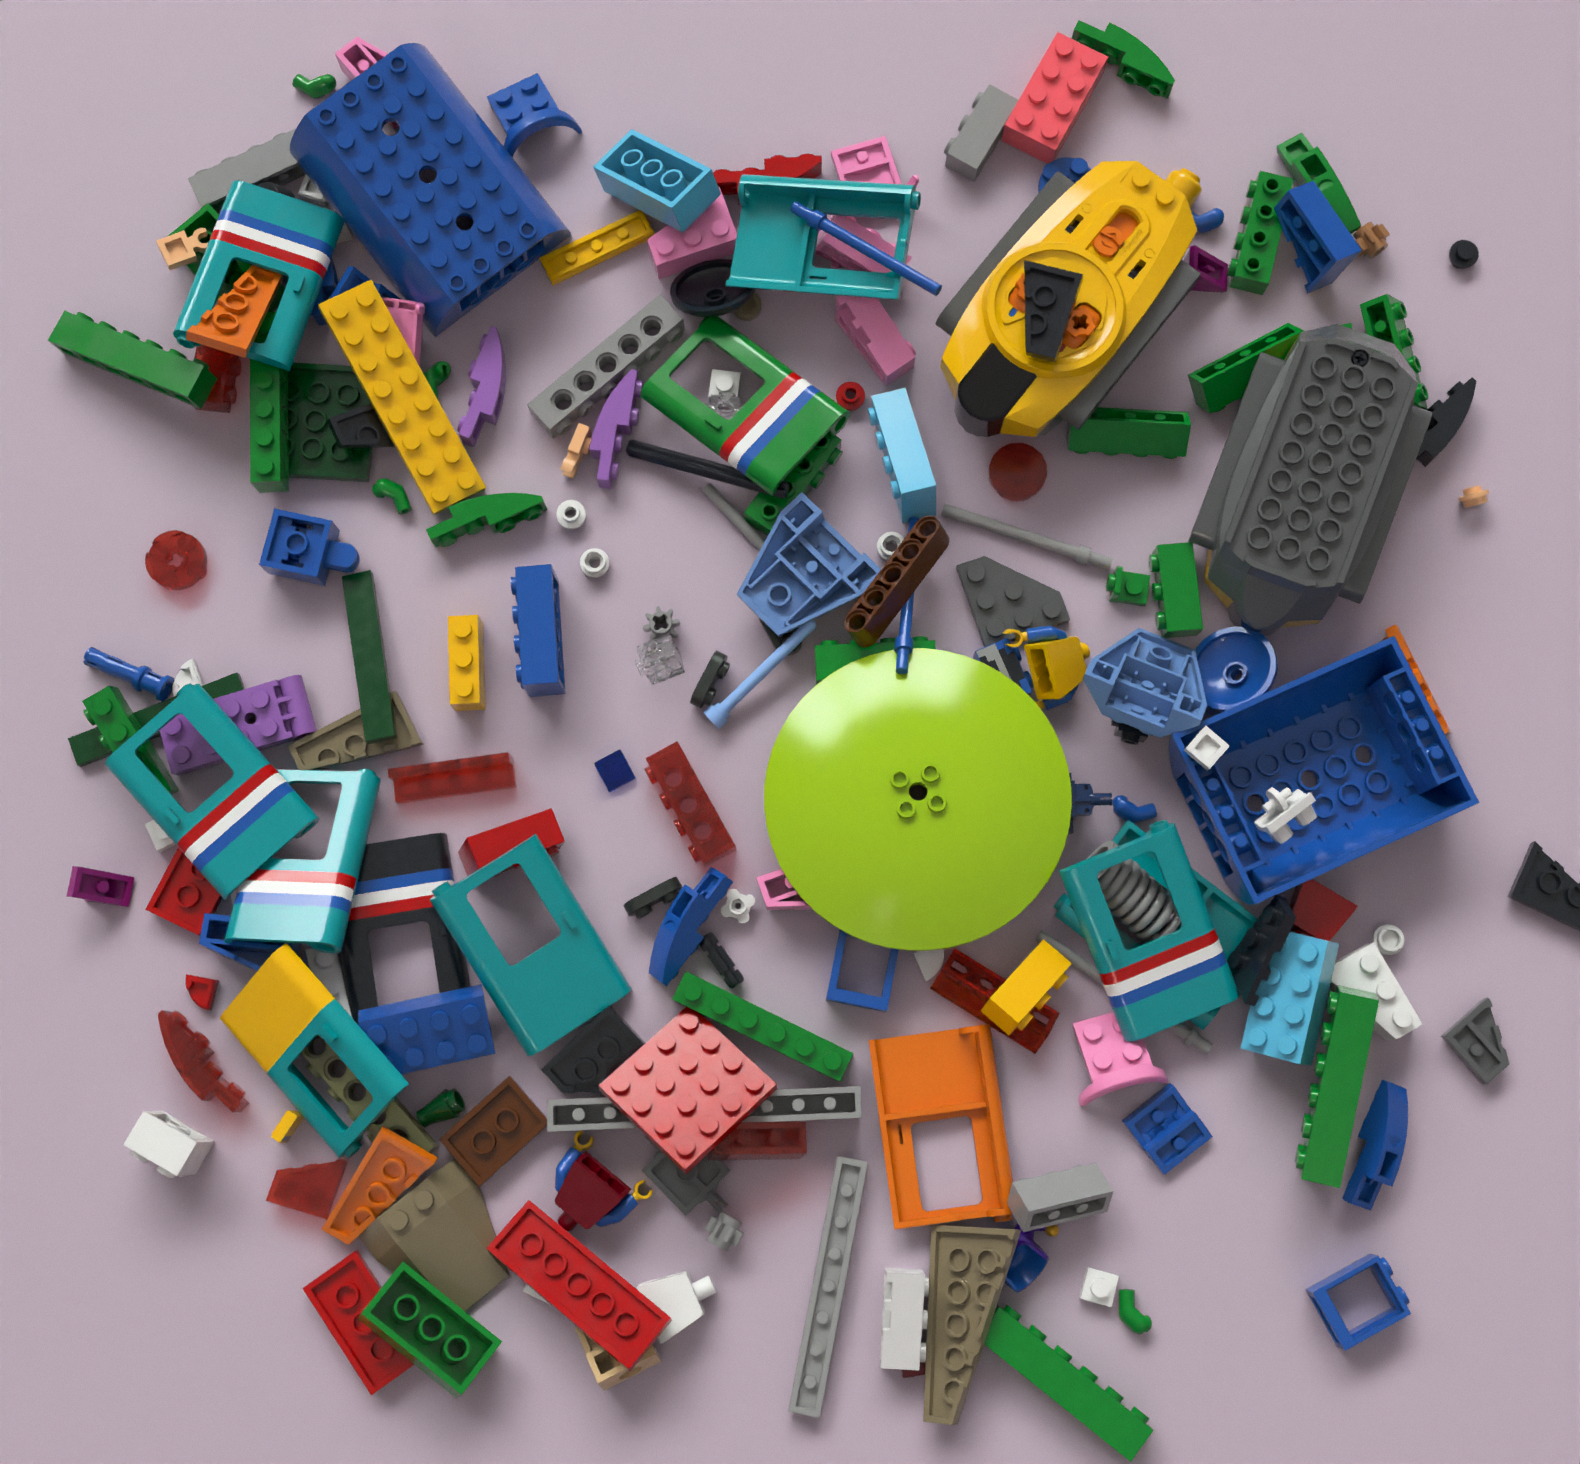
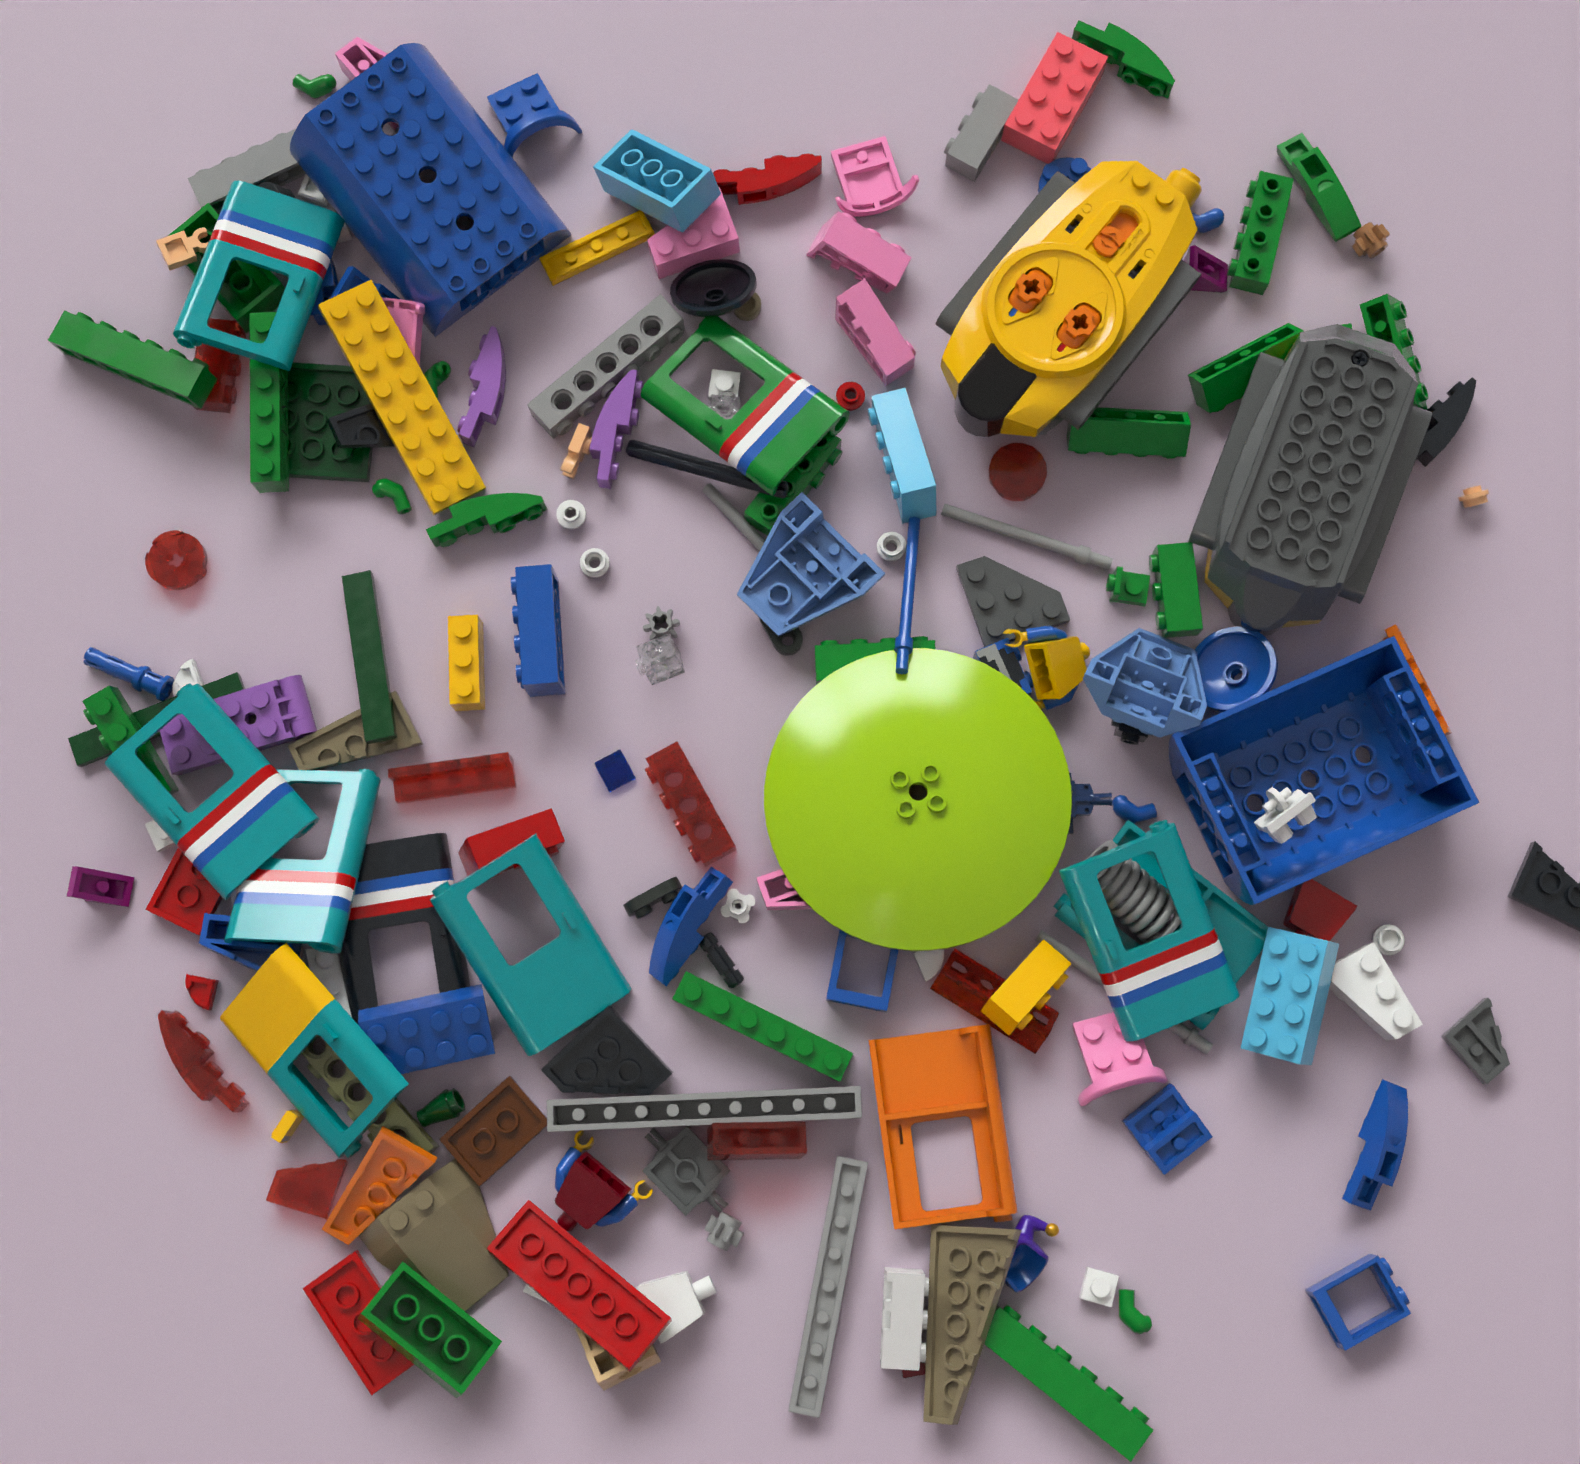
white brick [123,1111,215,1178] -> none
orange wing [186,265,283,358] -> none
blue brick [259,508,360,586] -> none
plate [598,1007,777,1174] -> none
pearl dark grey plate [690,650,730,708] -> none
light blue piece [703,620,816,729] -> none
teal piece [725,174,921,300] -> none
blue bar [790,201,942,296] -> none
reddish brown beam [844,515,950,648] -> none
light grey brick [1007,1163,1113,1232] -> none
black wing [1024,260,1083,363] -> none
white plate [1184,726,1229,771] -> none
black wing [1227,895,1296,1006] -> none
blue wedge [1274,181,1362,294] -> none
green brick [1295,985,1379,1188] -> none
black plate [1449,240,1479,269] -> none

